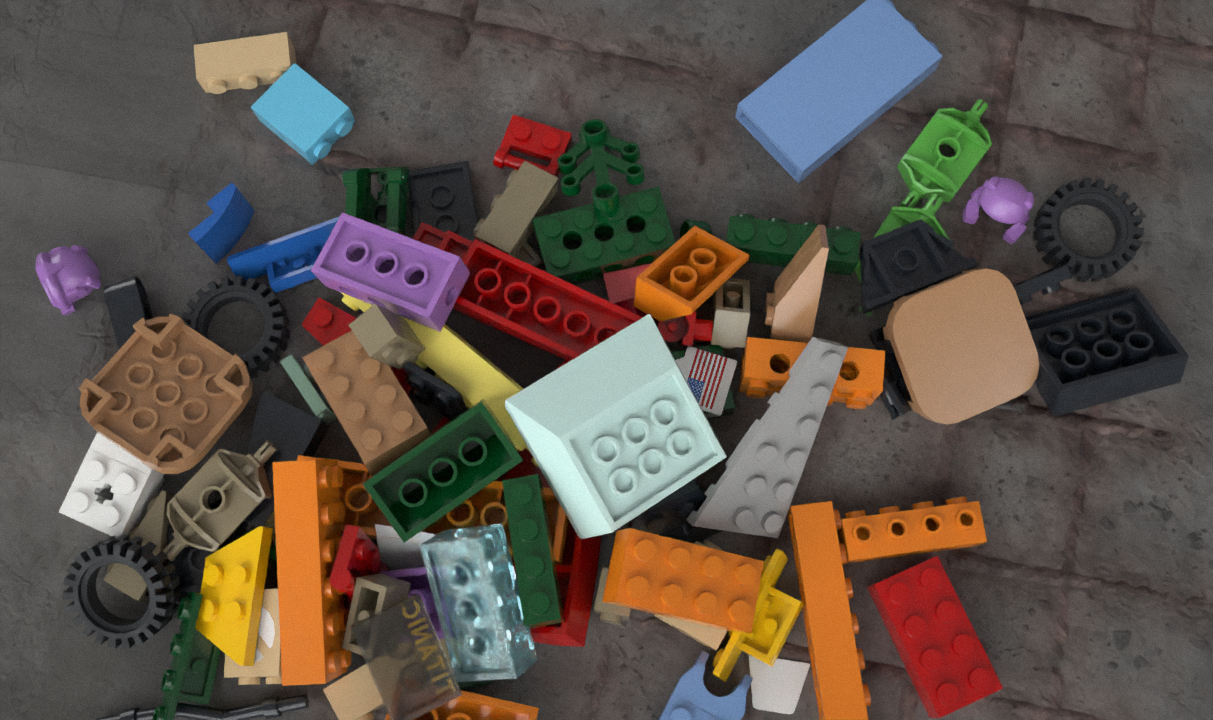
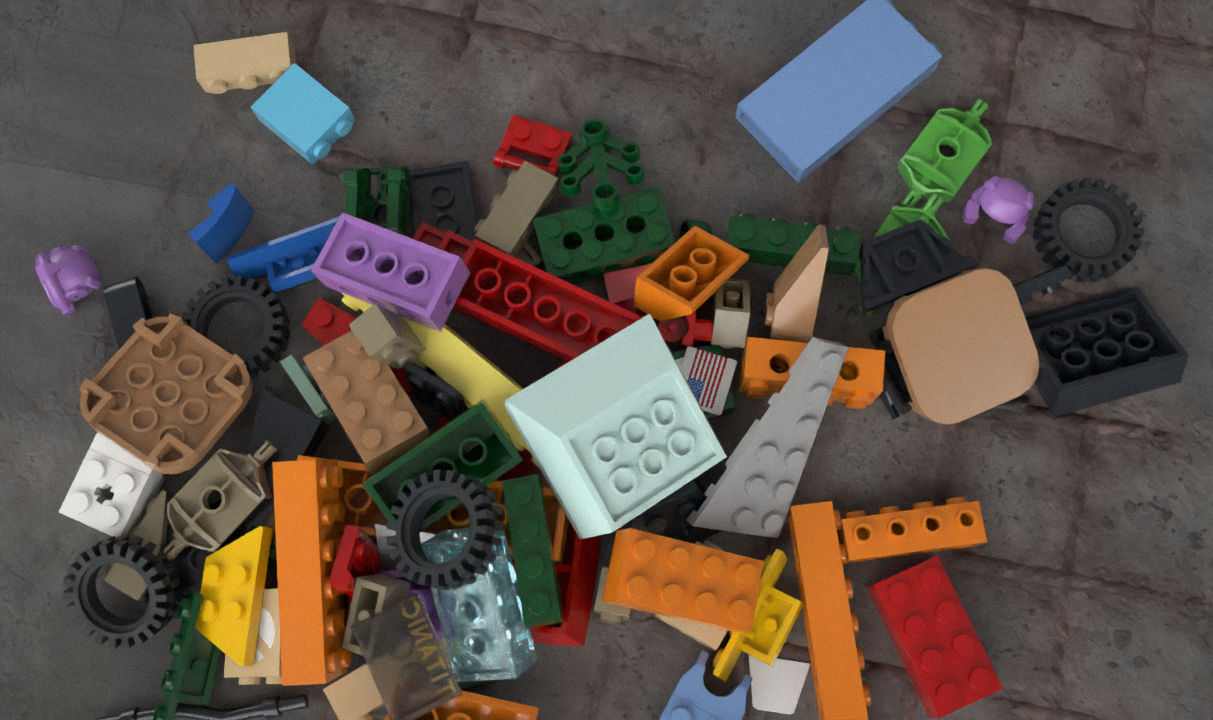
none -> black tyre [386,470,504,590]

